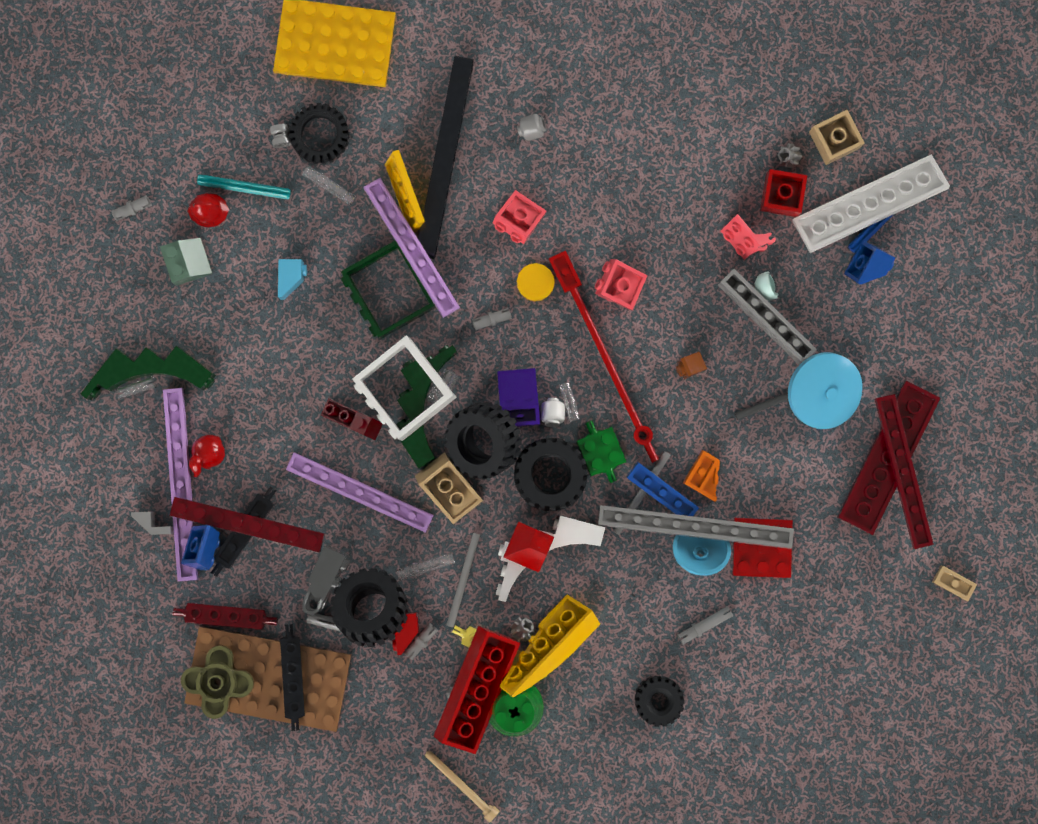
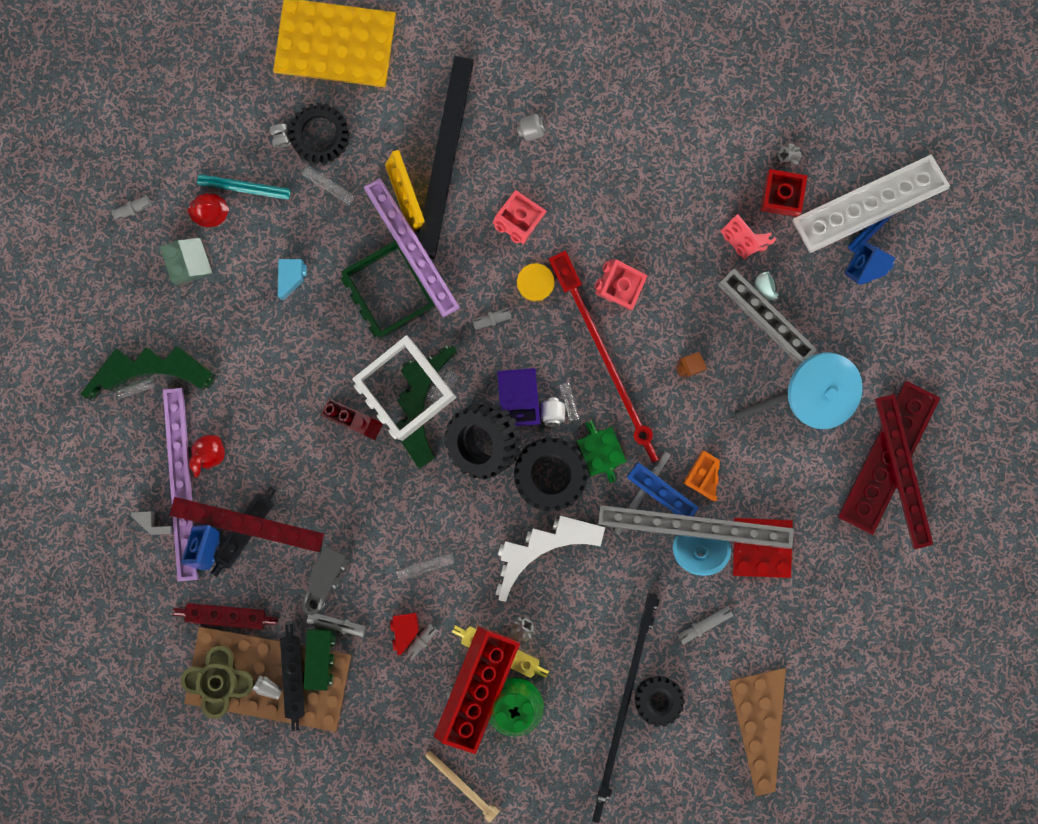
lavender tile [286,452,434,533] -> none
black tyre [330,568,409,647] -> none
tan slope [415,452,483,524] -> none
light grey piece [446,533,480,628] -> none
yellow wedge [500,594,600,697] -> none
red slope [503,521,554,572] -> none
tan brick [809,110,865,165] -> none
tan plate [932,565,977,601] -> none
none -> light grey cone [252,675,283,700]
none -> dark green brick [304,629,336,691]
none -> black bar [592,592,659,823]
none -> medium nougat wing [729,667,786,796]

